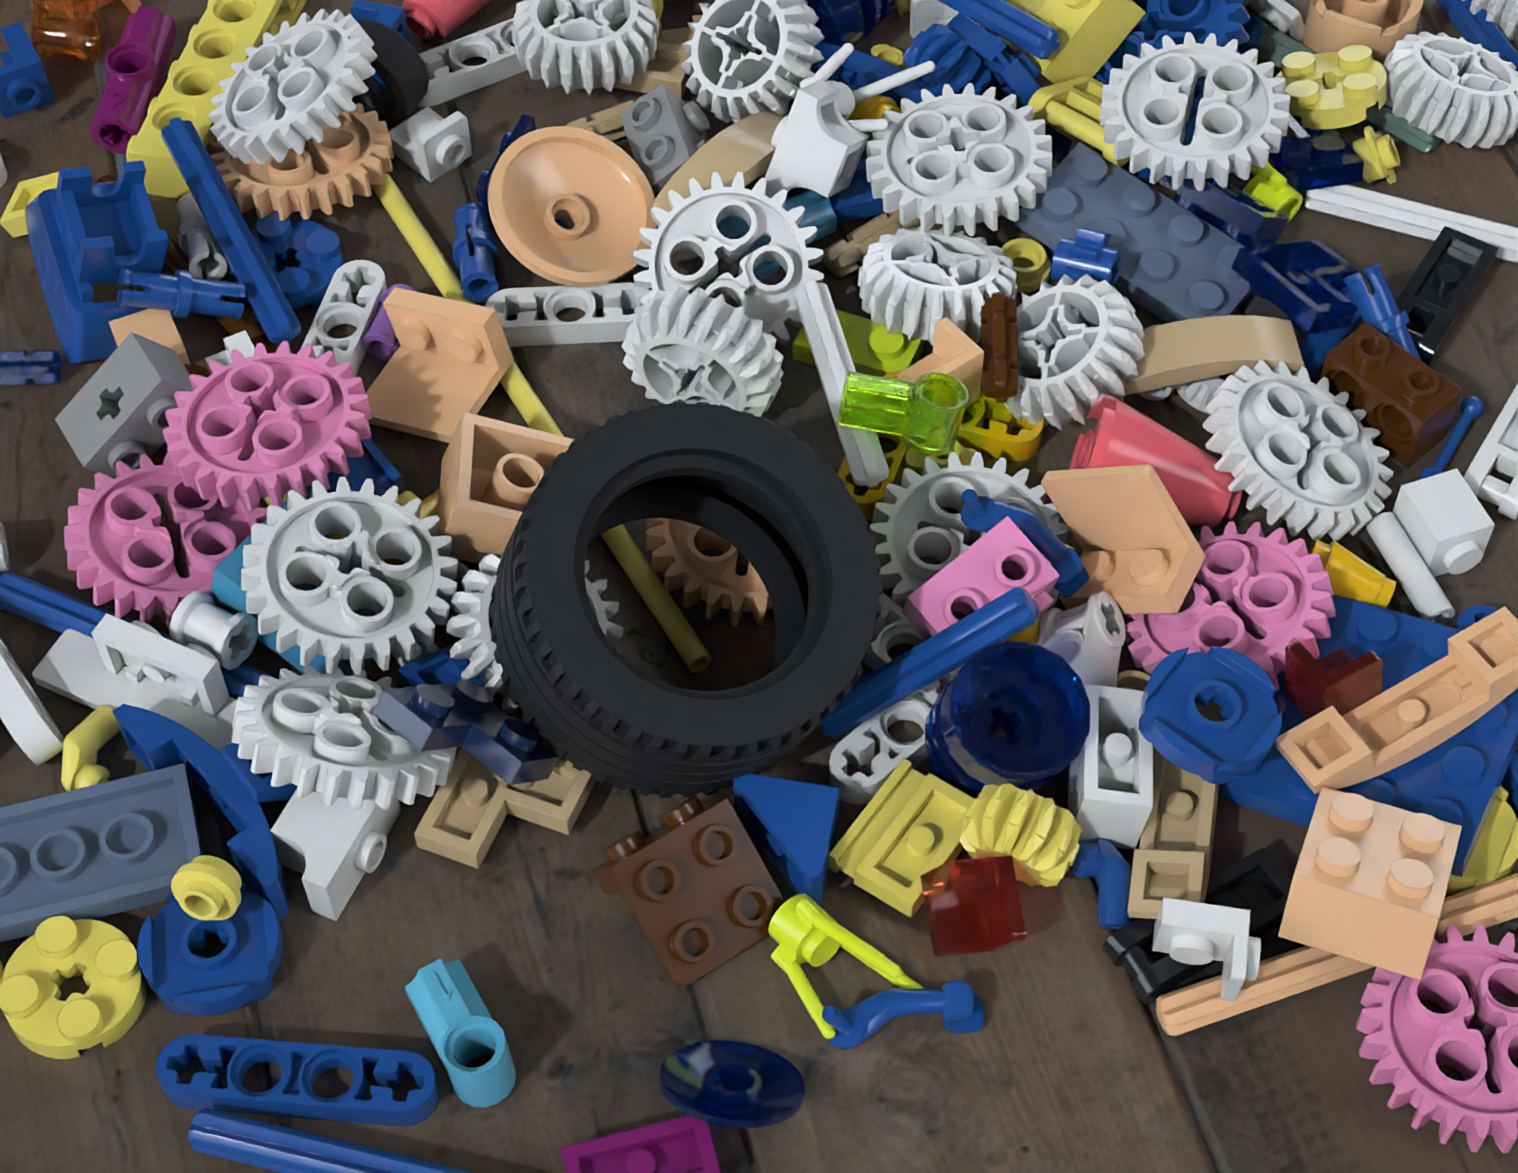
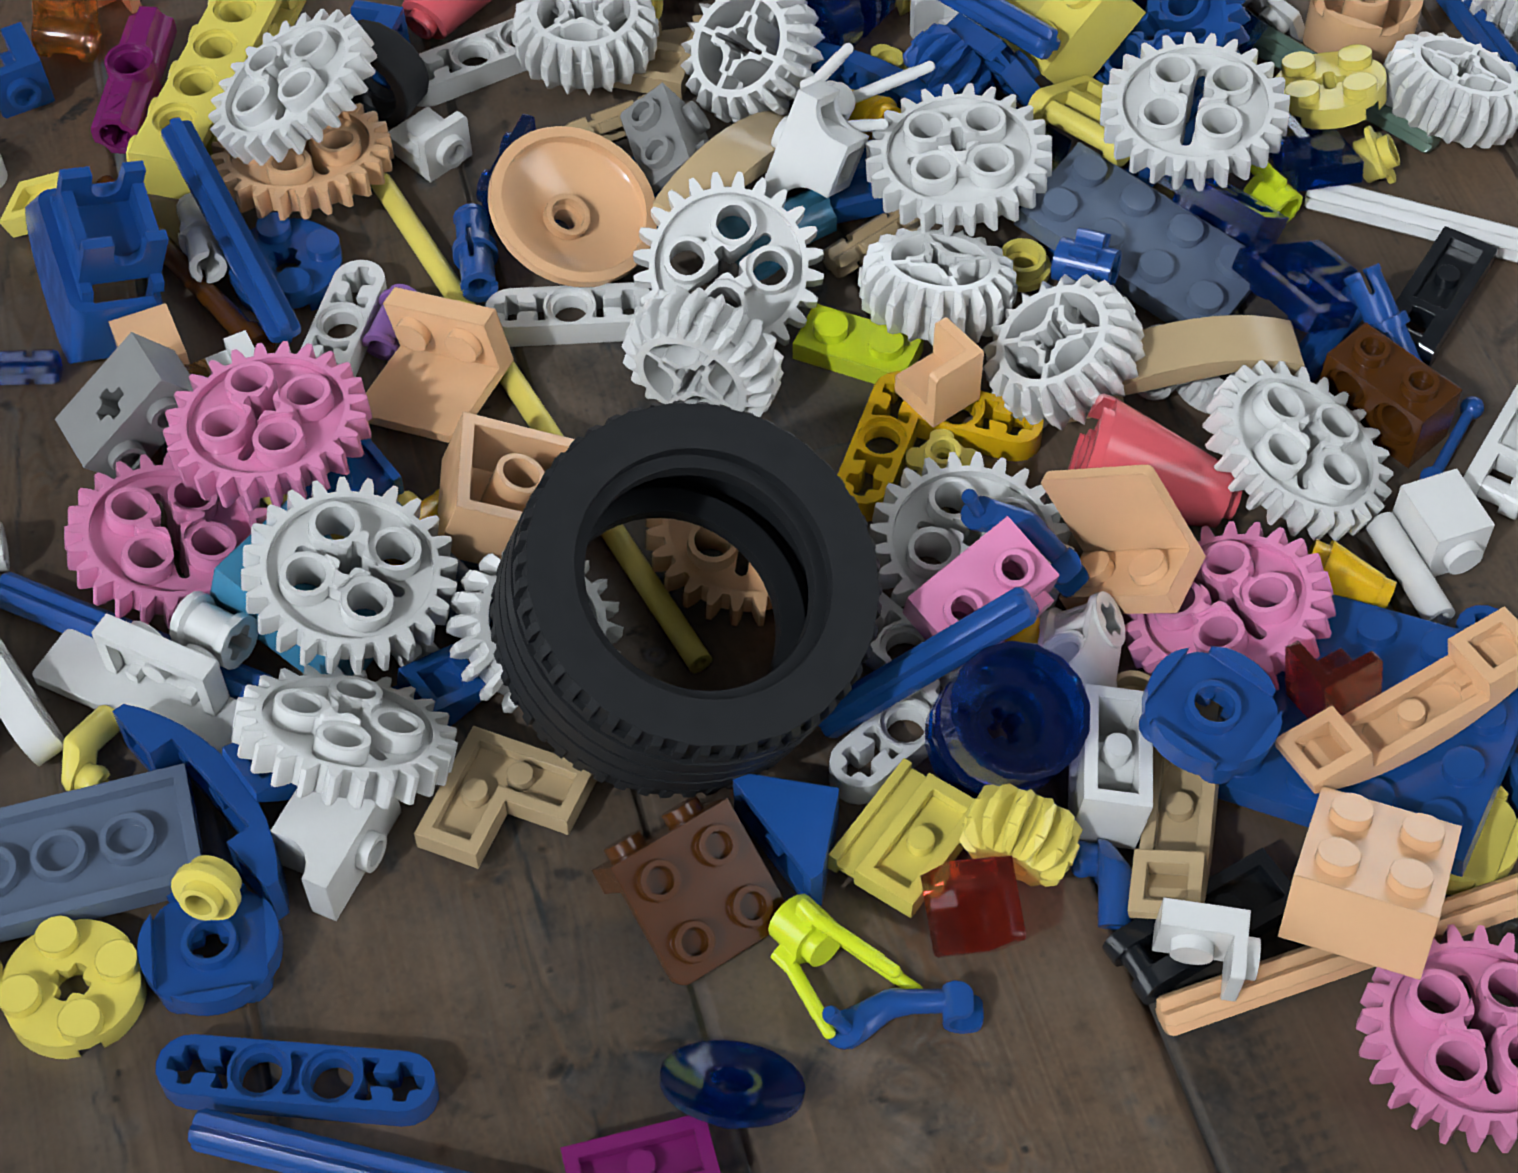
blue pin [117,267,245,320] -> none
dark blue plate [373,680,560,785] -> none
medium azure piece [405,959,516,1108] -> none
white axle [794,280,889,488] -> none
clear neon green piece [838,371,969,456] -> none
reddish brown axle [980,292,1019,403] -> none

